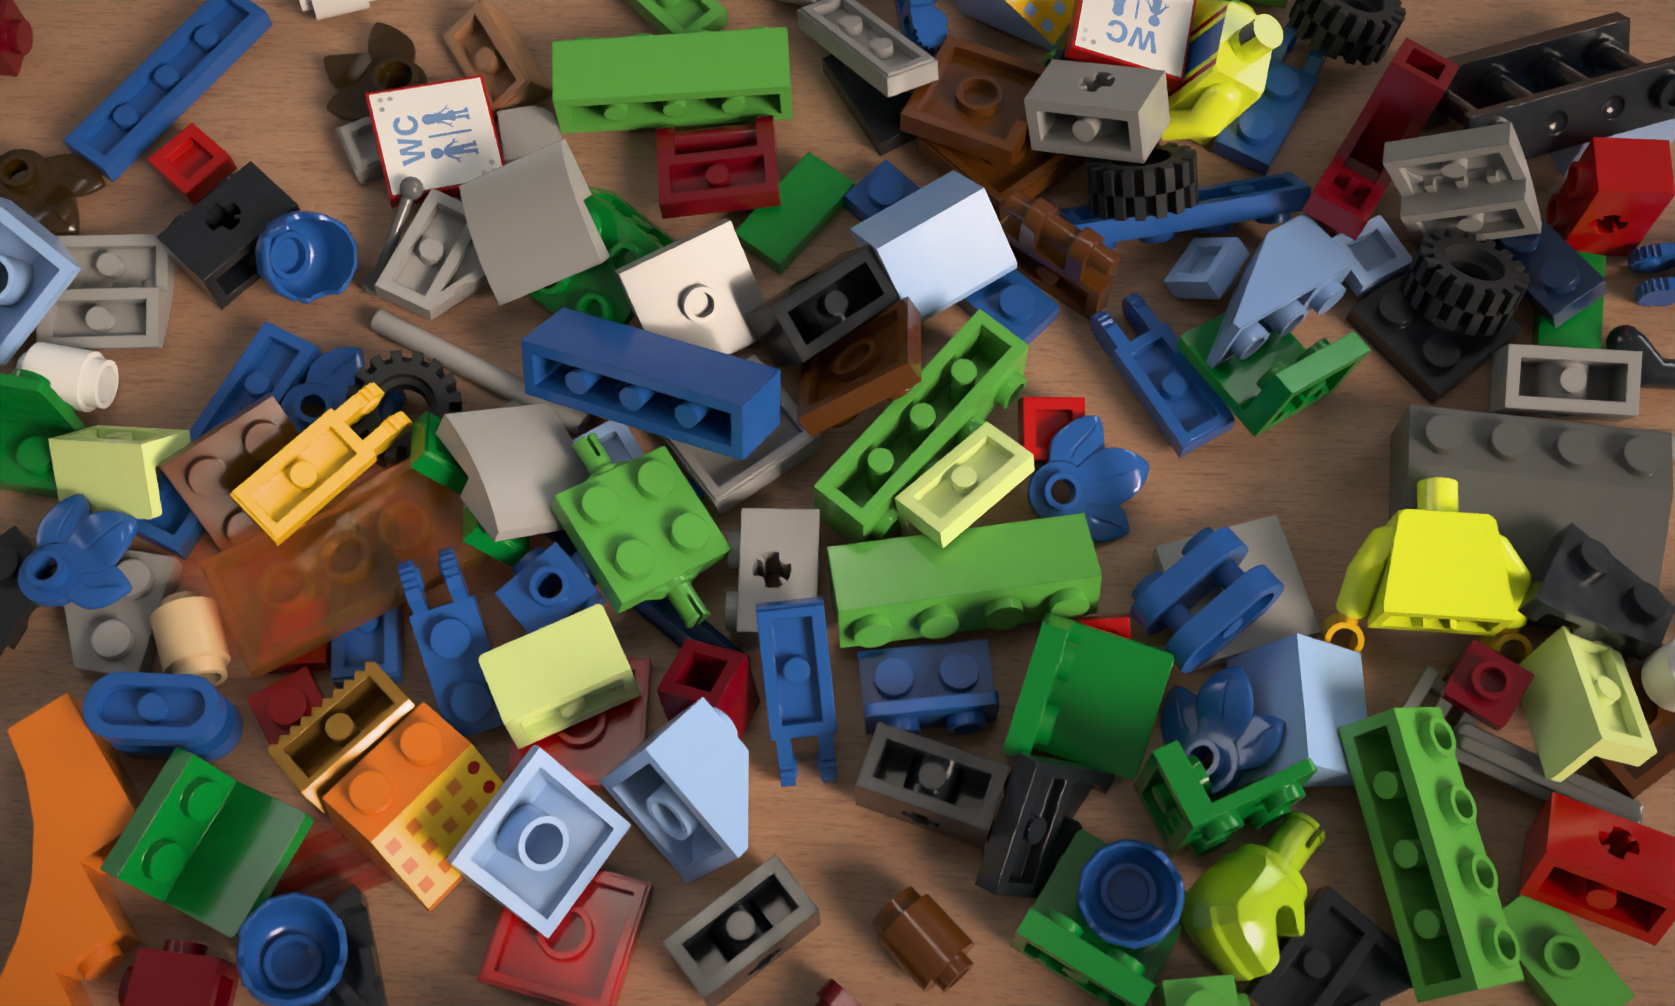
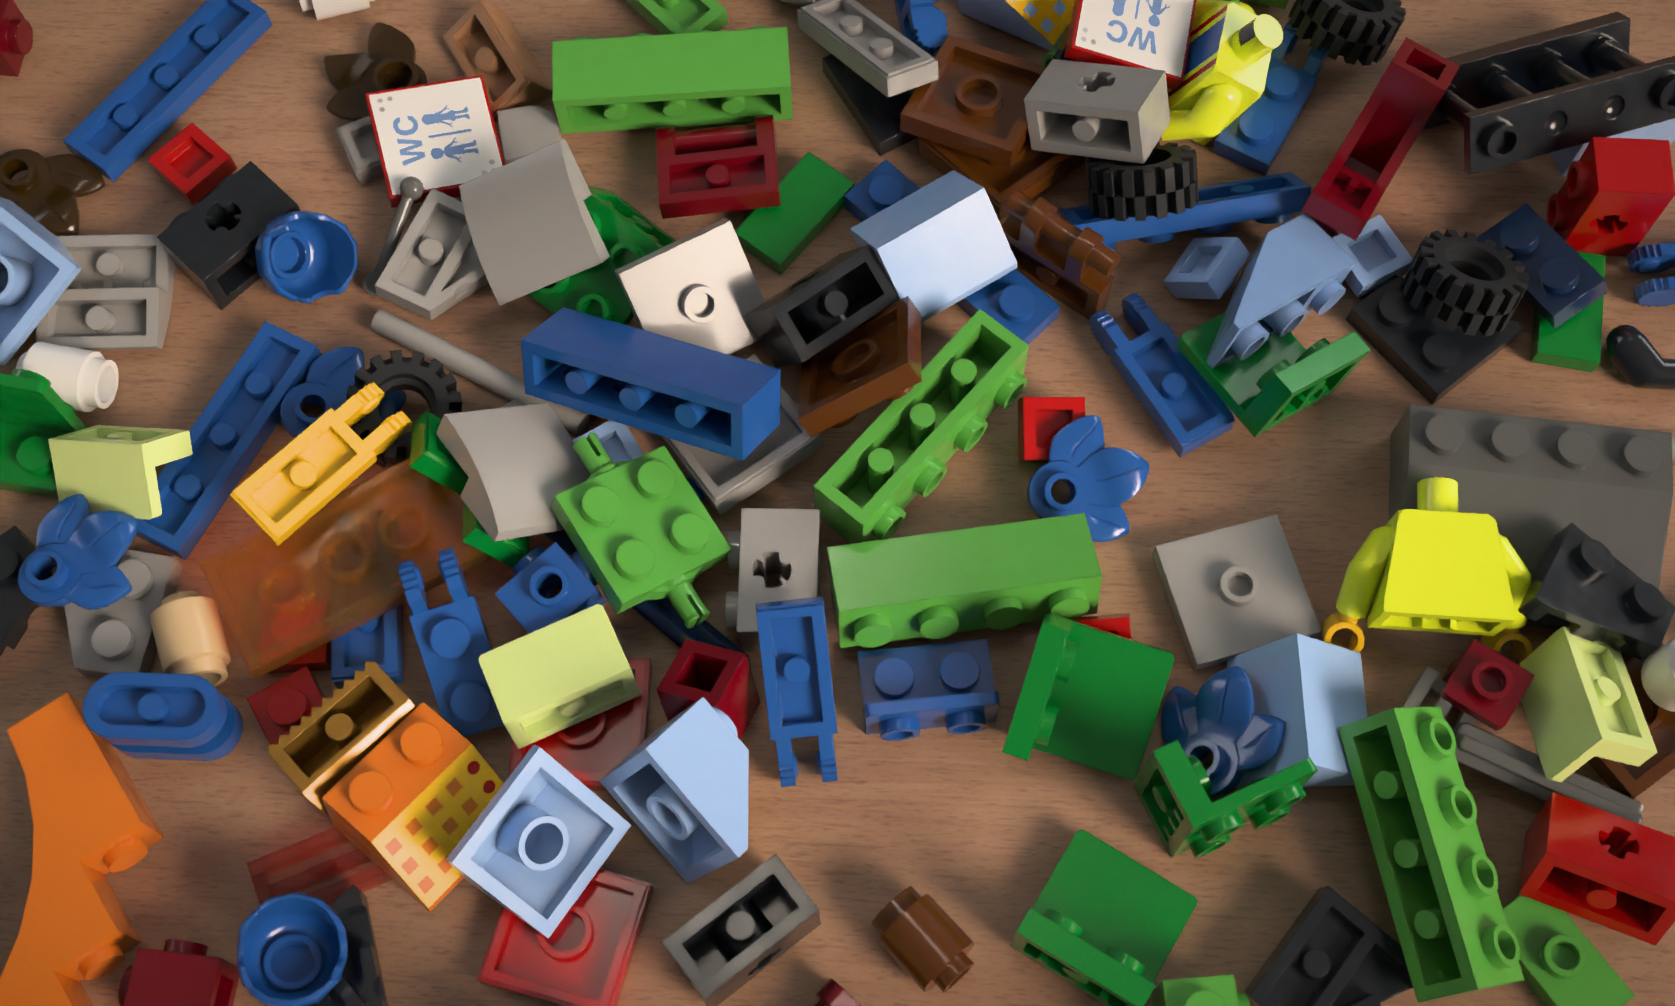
green bracket [100,746,314,941] -> none
reddish brown plate [159,392,345,571] -> none
black brick [855,722,1010,849] -> none
yellowish green panel [895,421,1035,548] -> none
black wing [975,752,1115,898] -> none
blue hair [1077,839,1185,949] -> none
blue brick [1130,527,1284,674] -> none
lime piece [1180,811,1325,981] -> none
light grey slope [1383,122,1542,248] -> none
light grey brick [1489,344,1642,422] -> none

